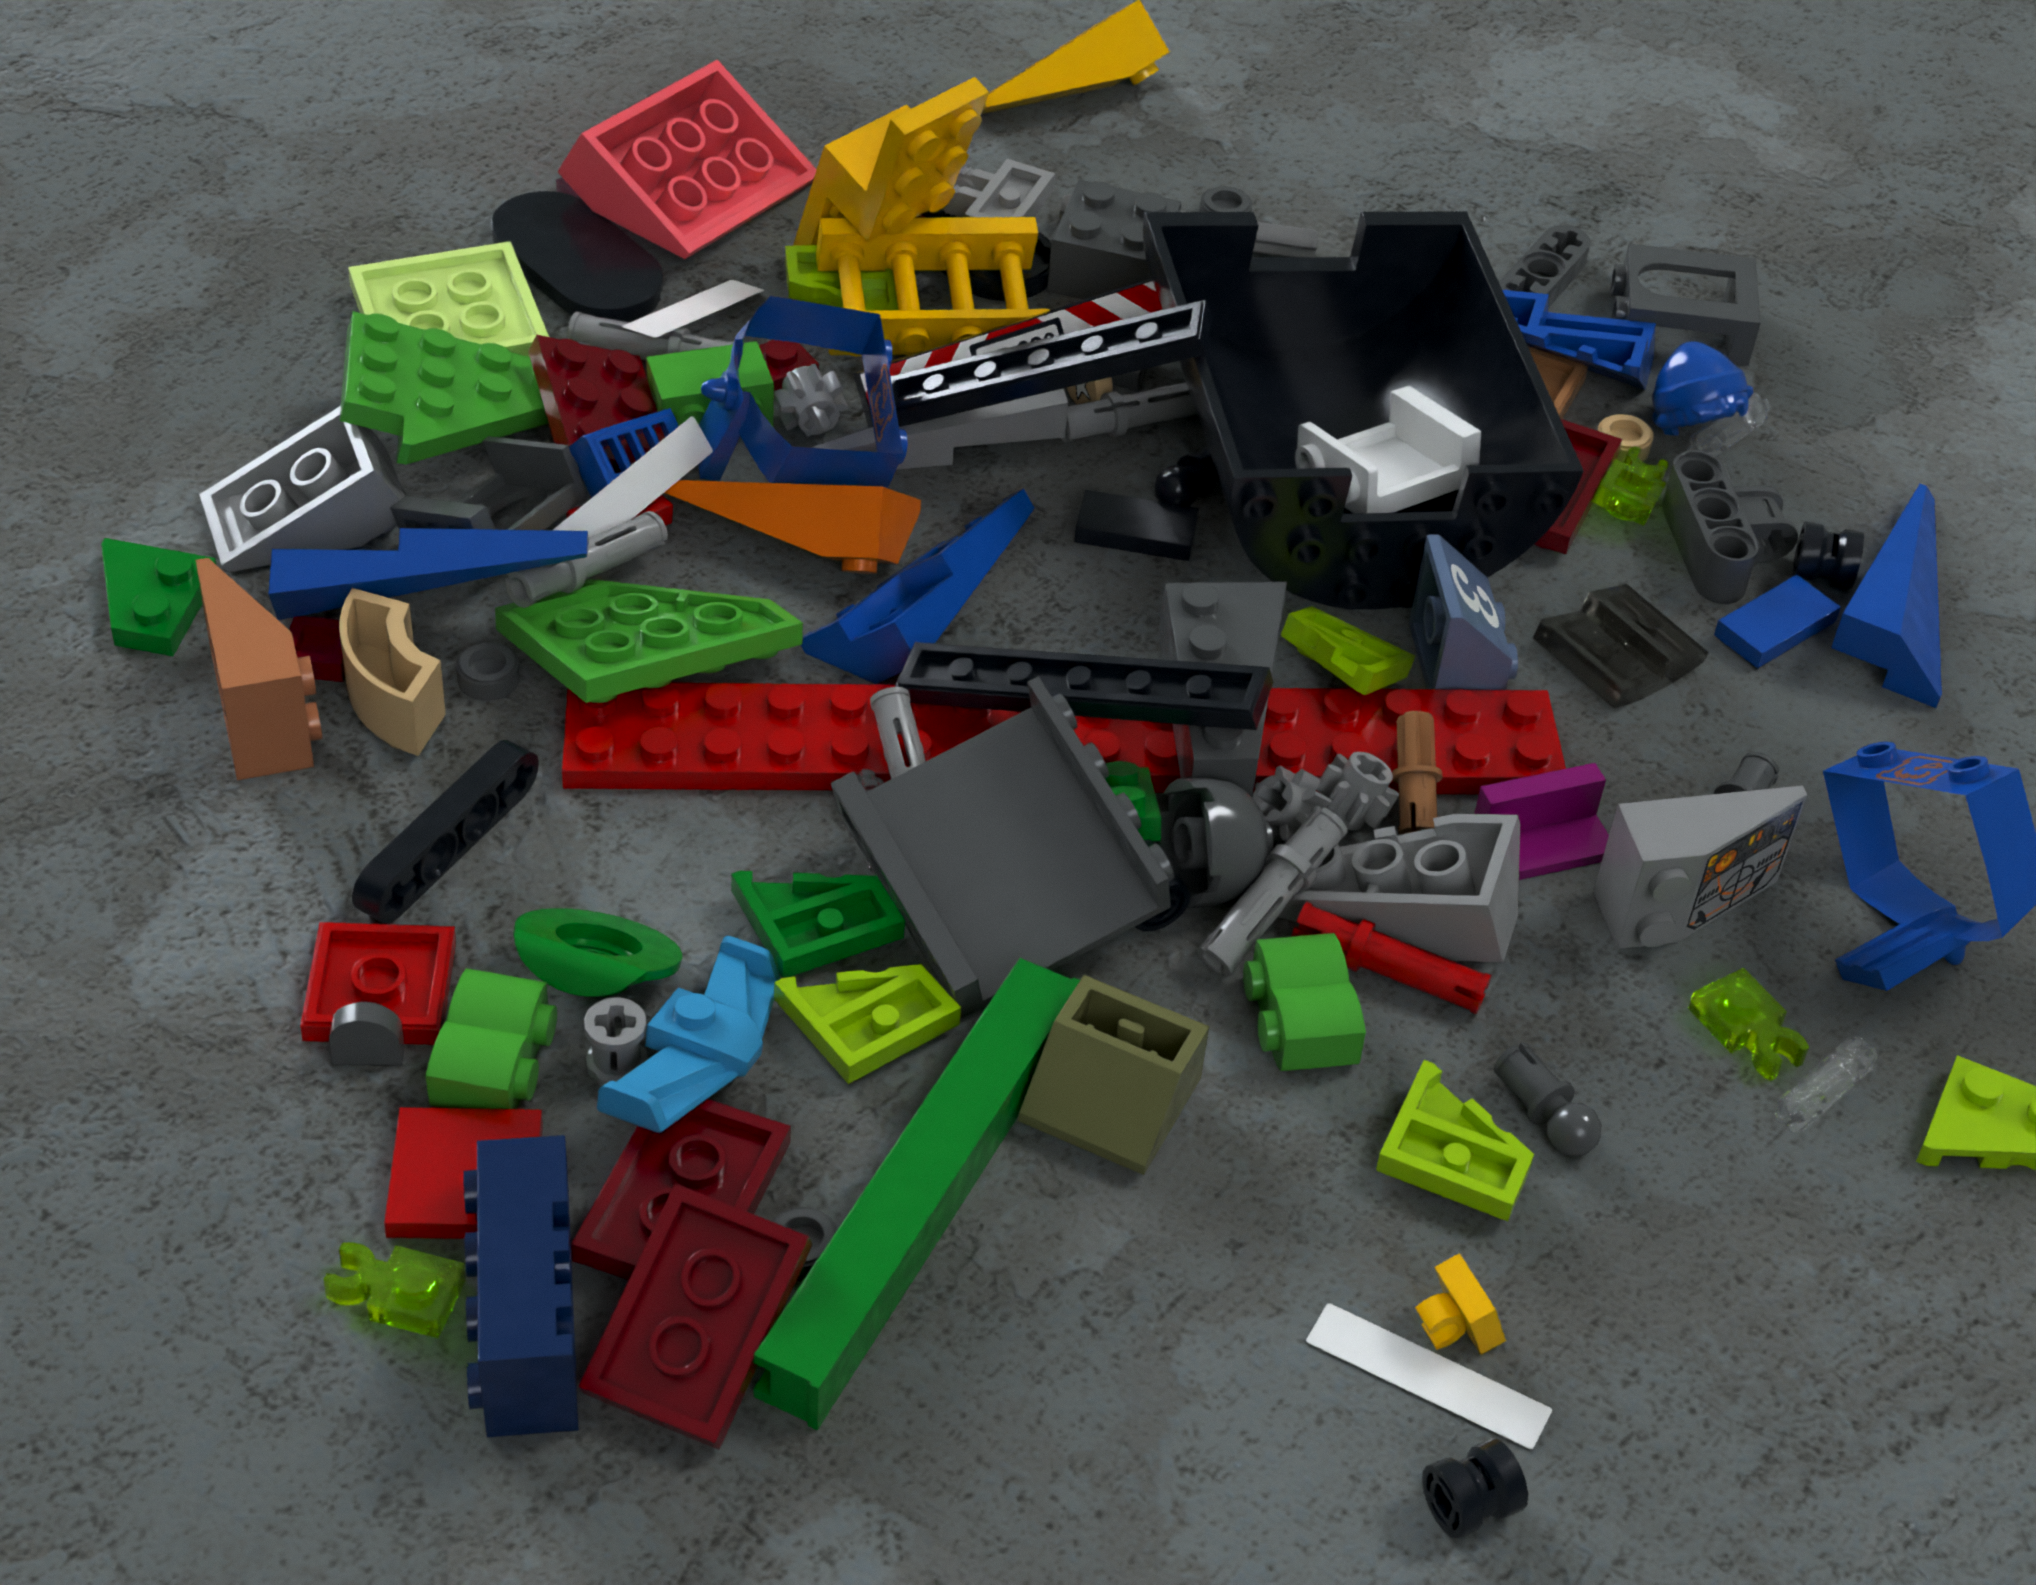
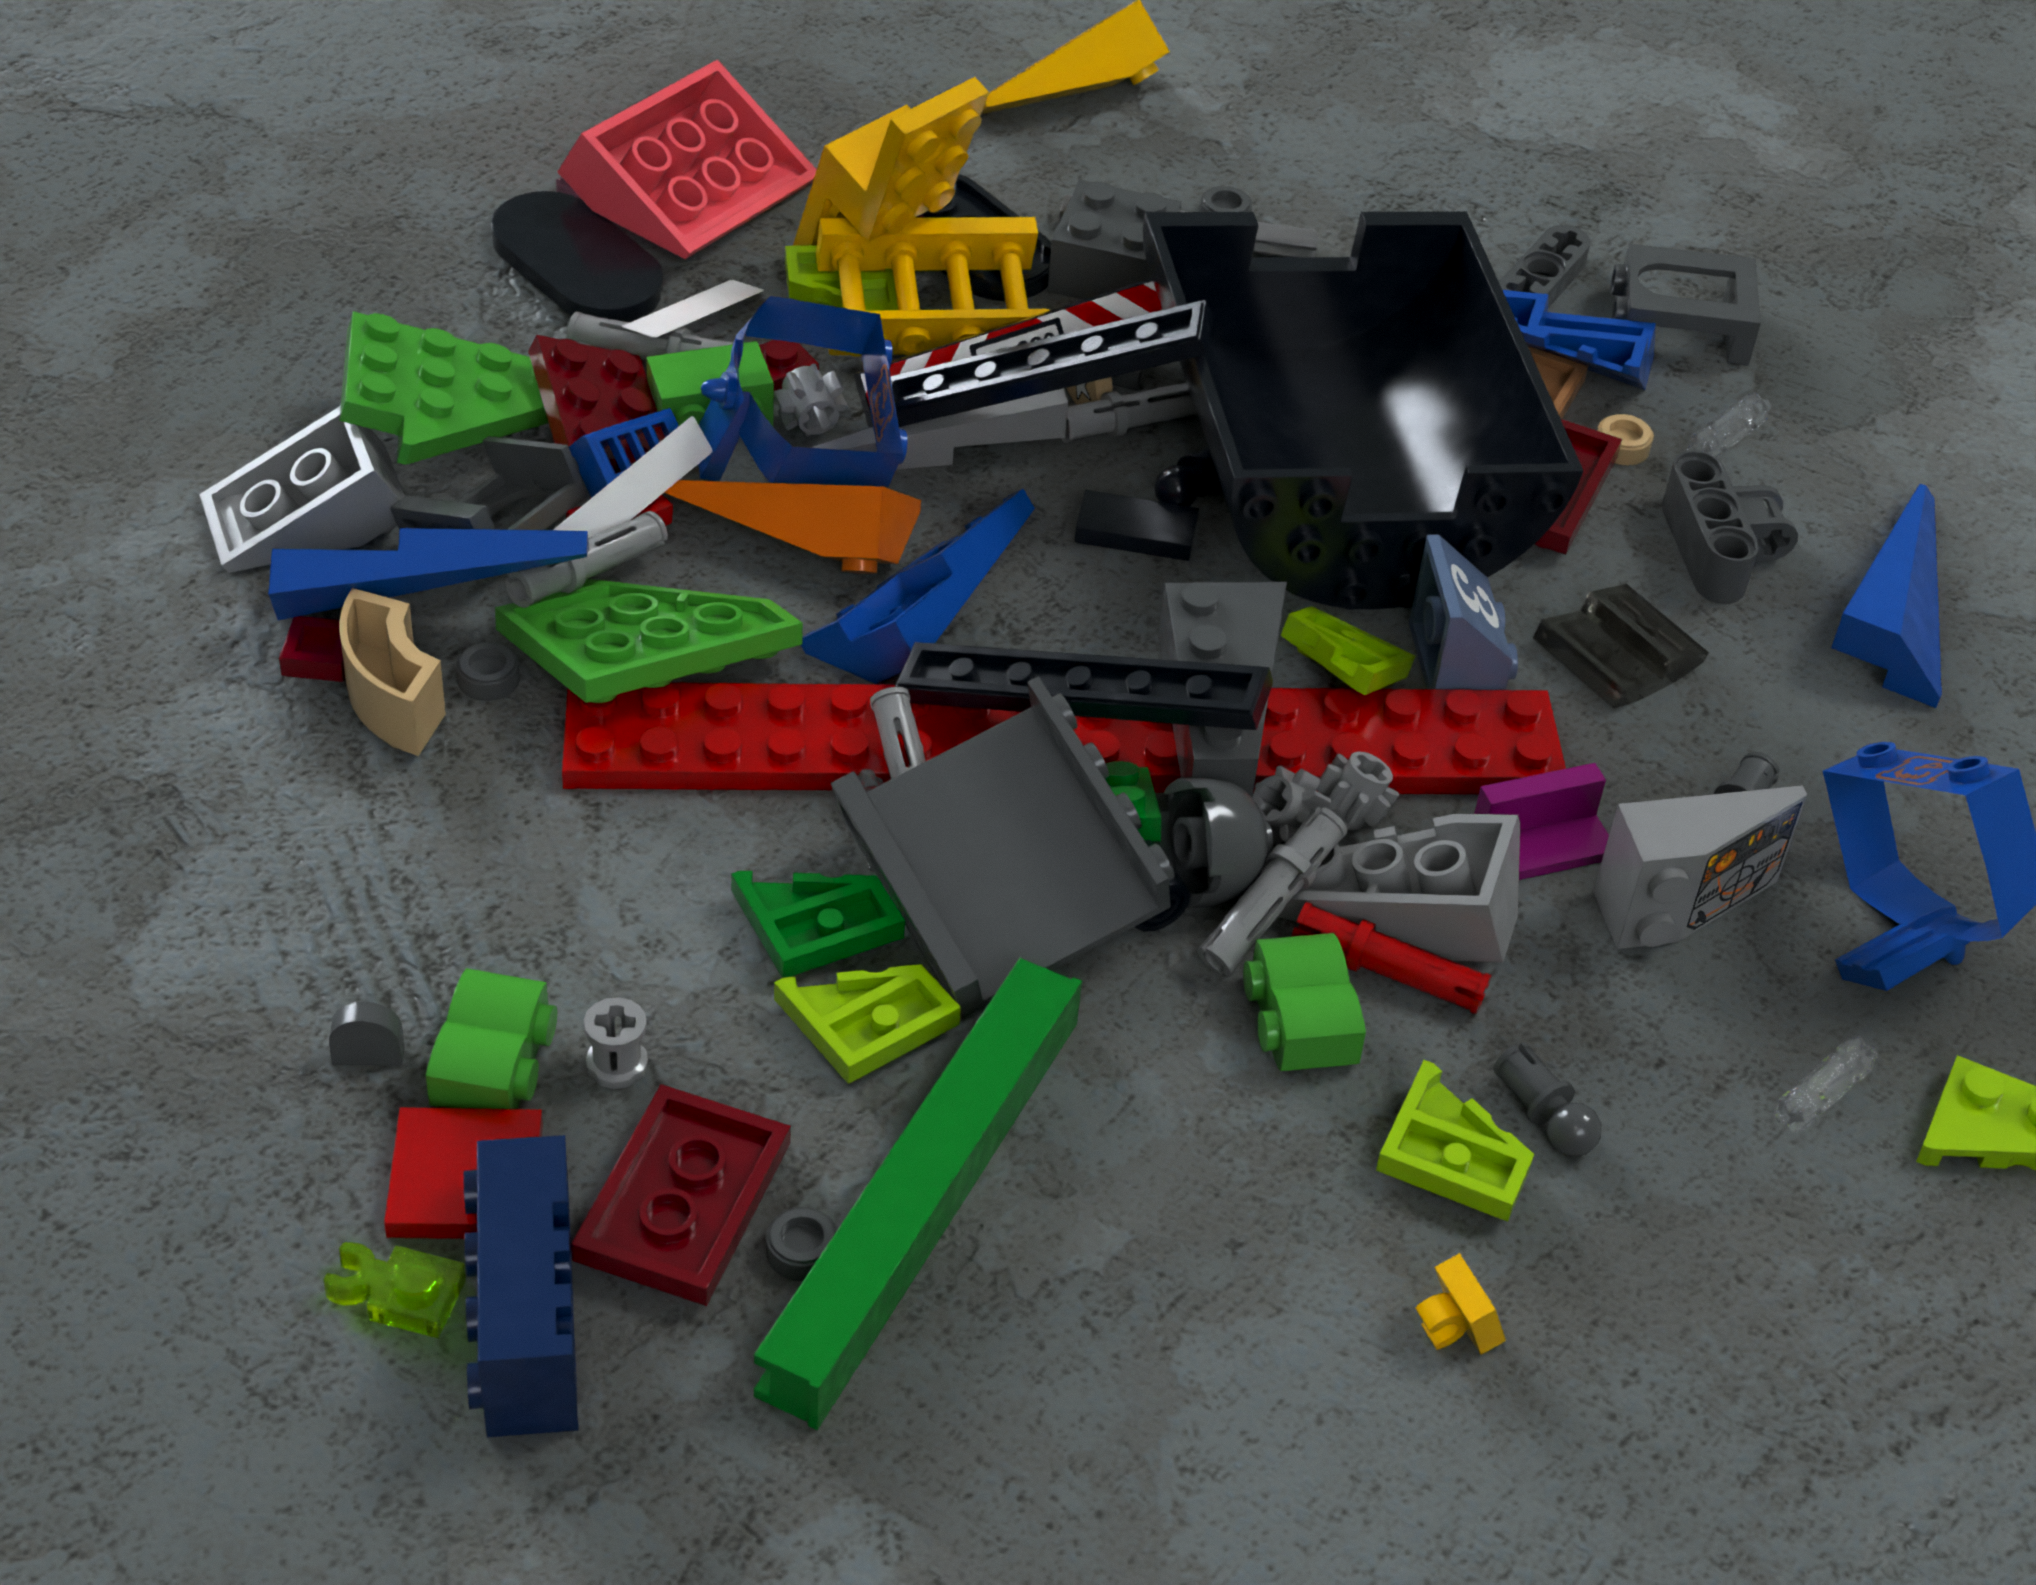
green wing [101,538,217,656] -> none
nougat slope [195,558,323,780] -> none
red tile [300,922,456,1045] -> none
yellowish green plate [348,241,549,357] -> none
black beam [352,739,539,924] -> none
green hat [513,908,683,997] -> none
dark red plate [578,1183,813,1450] -> none
dark azure plate [597,936,781,1134] -> none
light grey hinge [941,159,1055,217] -> none
olive slope [1018,975,1210,1175] -> none
white panel [1295,386,1481,514] -> none
white sticker [1306,1303,1552,1449] -> none
medium nougat axle [1392,711,1443,835] -> none
black wheel [1422,1439,1528,1538] -> none
clear neon green plate [1592,446,1668,526] -> none
blue hair [1651,341,1753,436] -> none
clear neon green plate [1688,967,1809,1081] -> none
blue tile [1714,575,1841,669] -> none
black wheel [1792,521,1864,589] -> none

